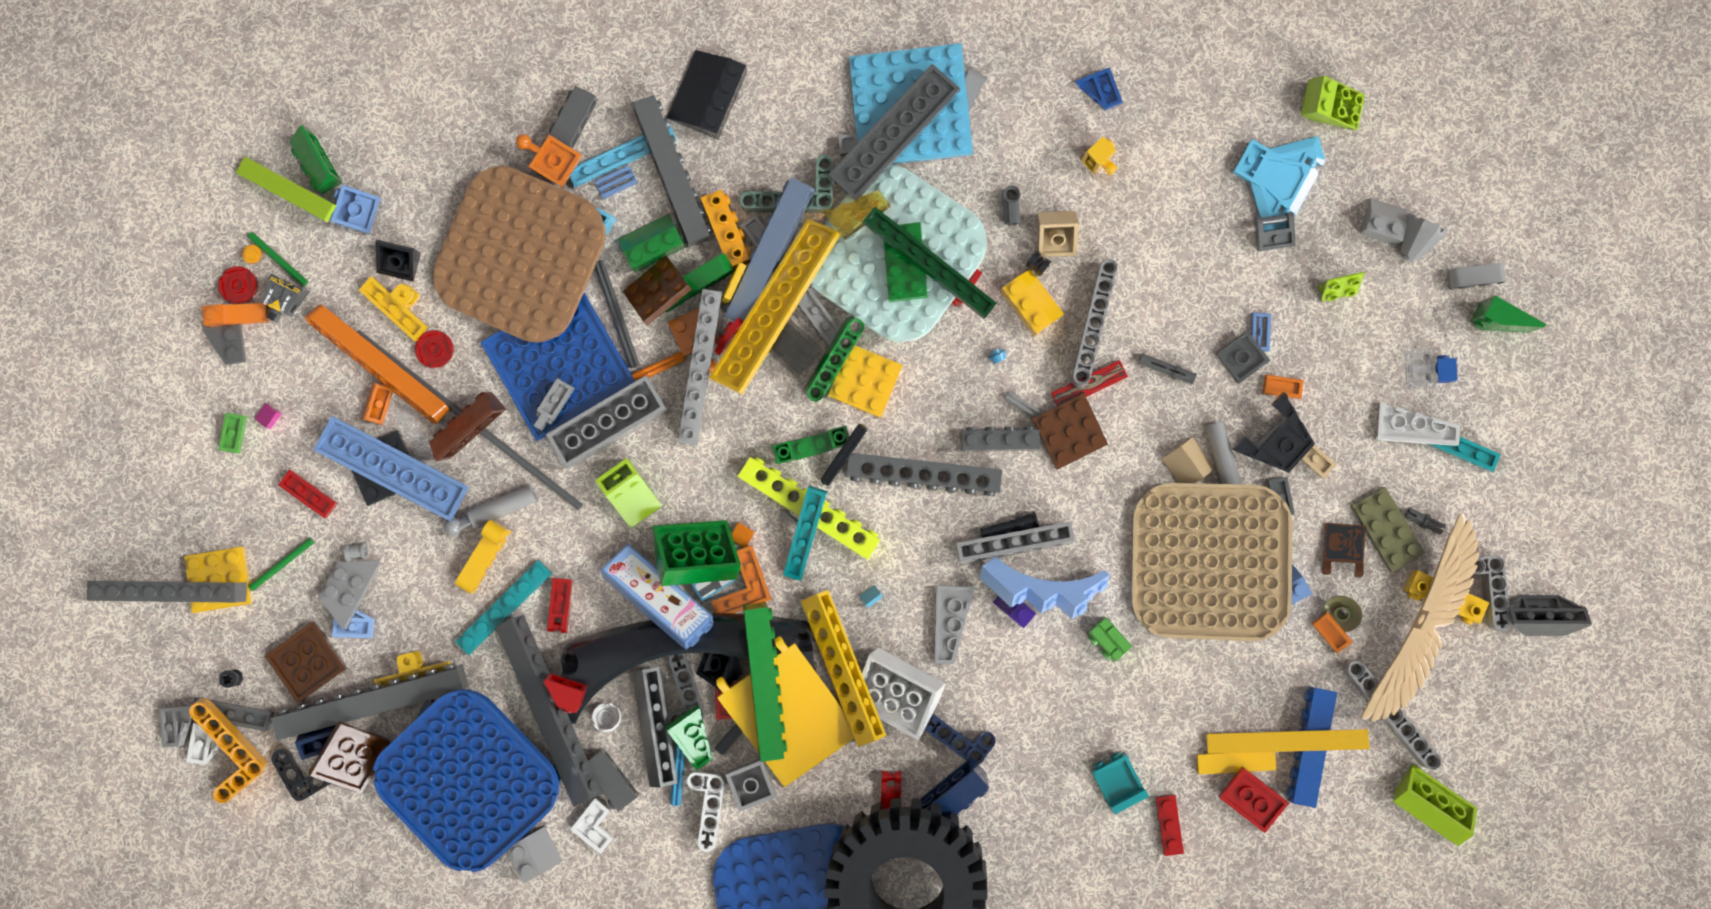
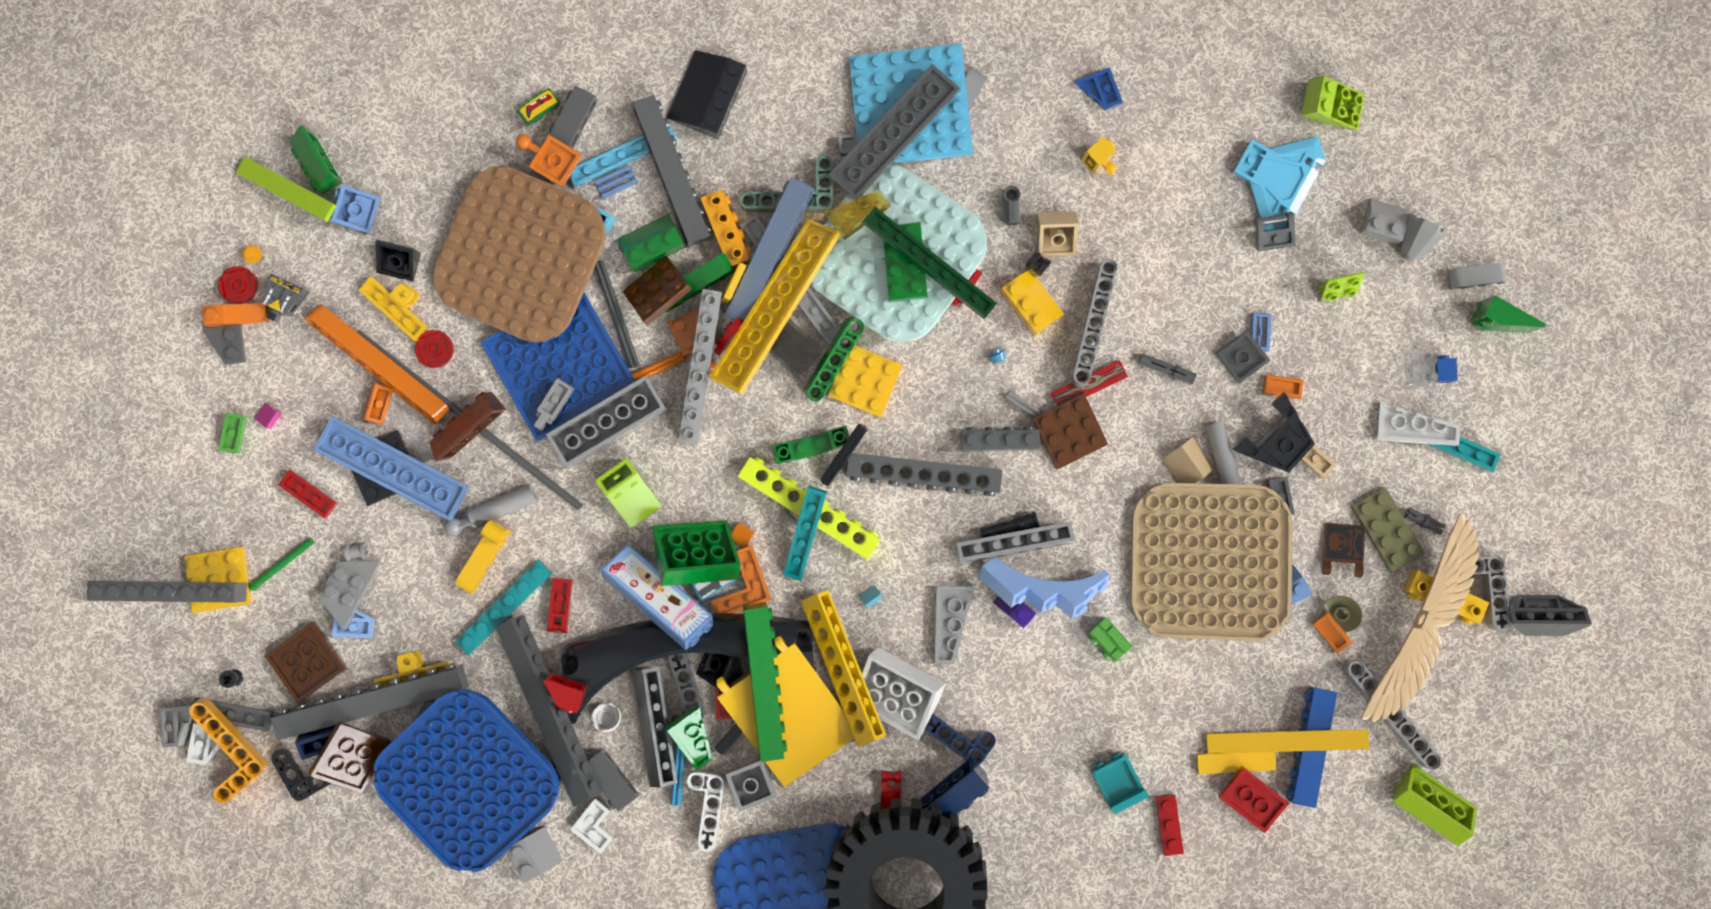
green bar [247,232,309,287] -> none
none -> slope [517,88,560,126]

